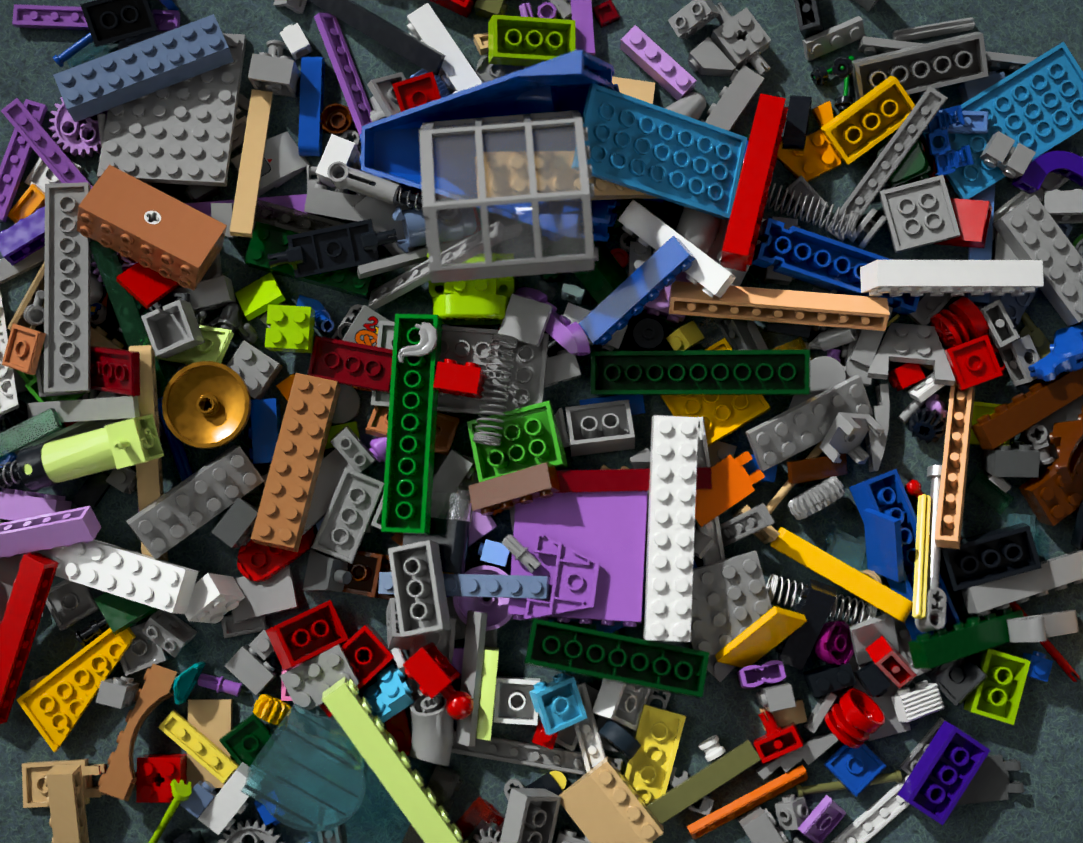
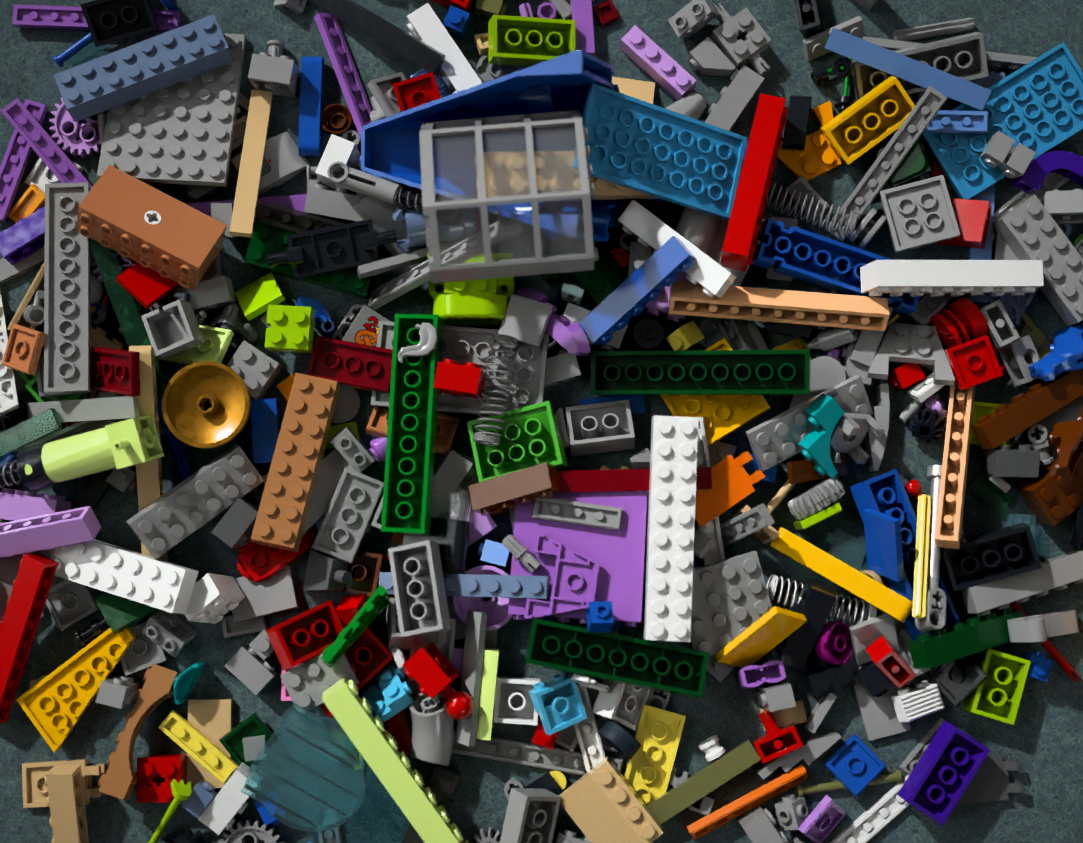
medium lavender axle [198,673,242,697] -> none
yellow gear [253,694,292,726] -> none
white brick [280,23,313,61] -> none
clear red bracket [455,796,505,839] -> none
red wheel [824,688,885,749] -> none
blue piece [925,105,974,176] -> none
none -> light grey tile [242,735,268,761]
none -> green wing [322,585,389,668]
none -> red brick [335,593,368,627]
none -> blue brick [443,5,472,40]
none -> light grey tile [532,497,623,531]
none -> white piece [572,674,609,693]
none -> blue brick [586,601,614,633]
none -> lime tile [792,503,842,530]
none -> teal arch [798,393,845,479]
none -> medium blue tile [824,28,992,111]

